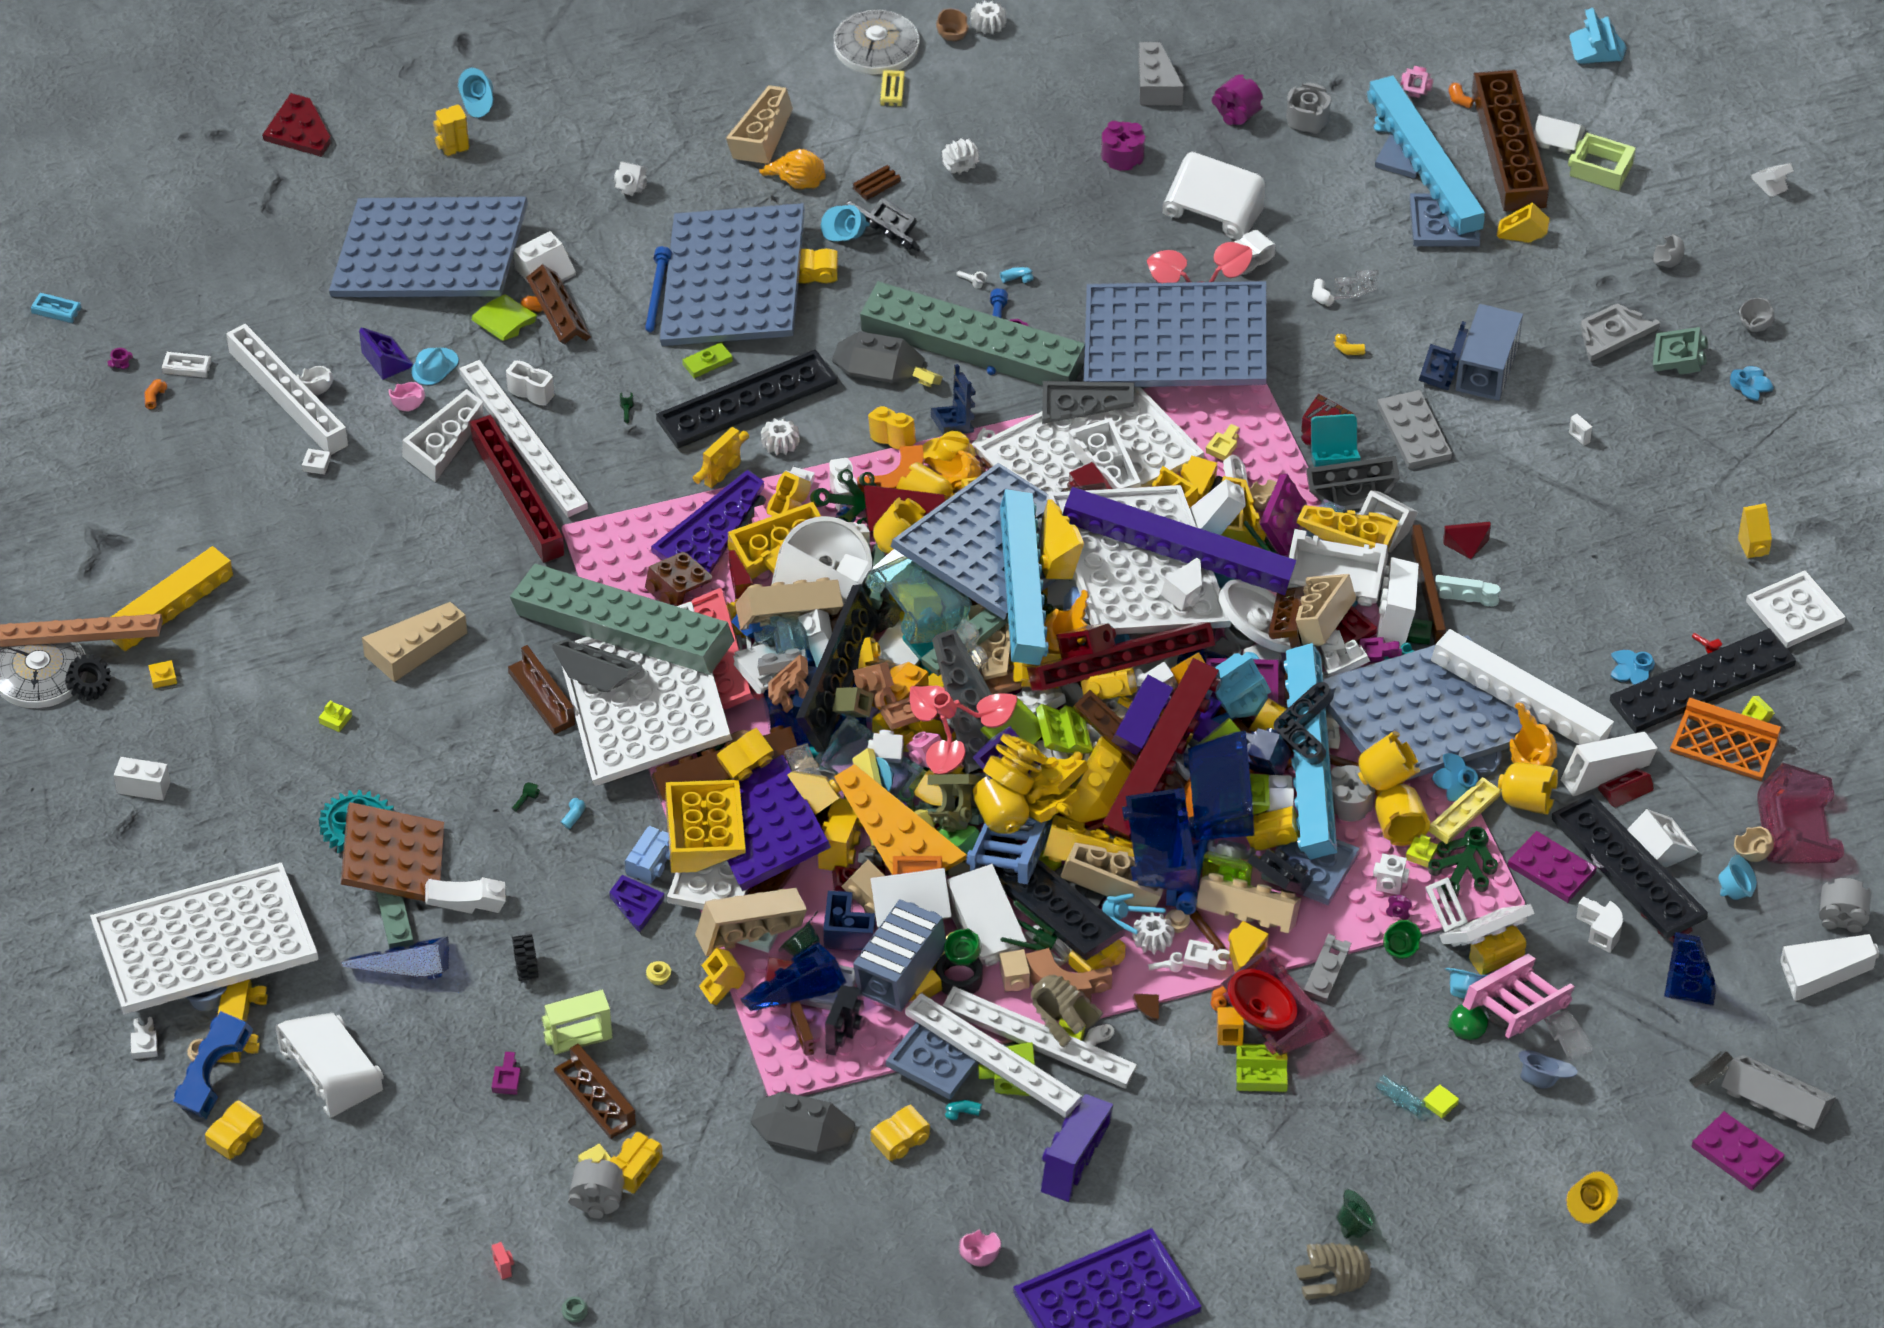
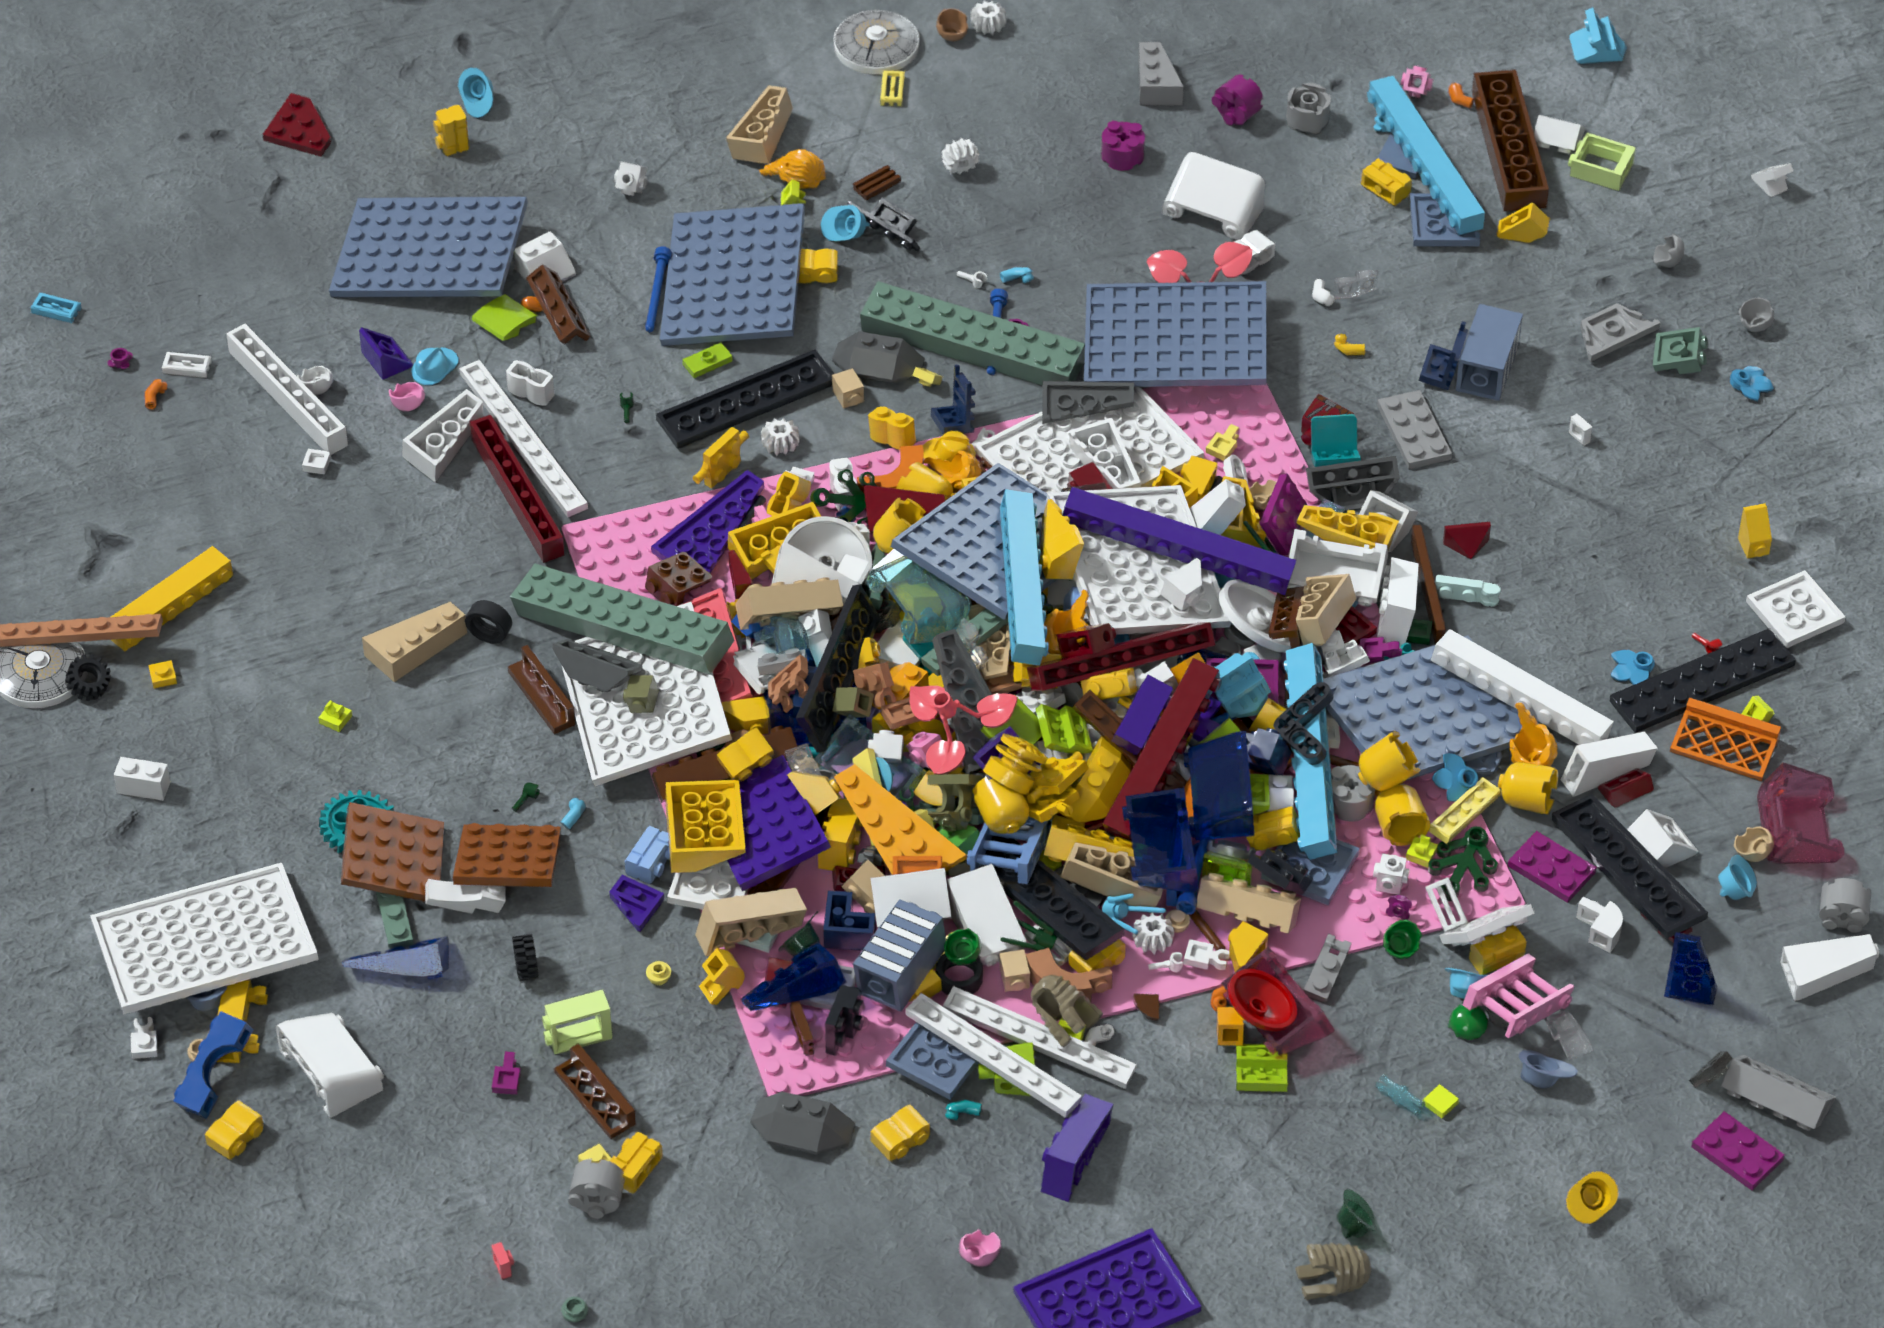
none -> dark orange plate [453,823,561,887]
none -> black tyre [465,600,513,644]
none -> olive brick [623,675,659,713]
none -> yellow slope [722,696,769,734]
none -> neon yellow tile [781,179,806,205]
none -> tan brick [832,368,864,409]
none -> yellow brick [1361,158,1412,206]

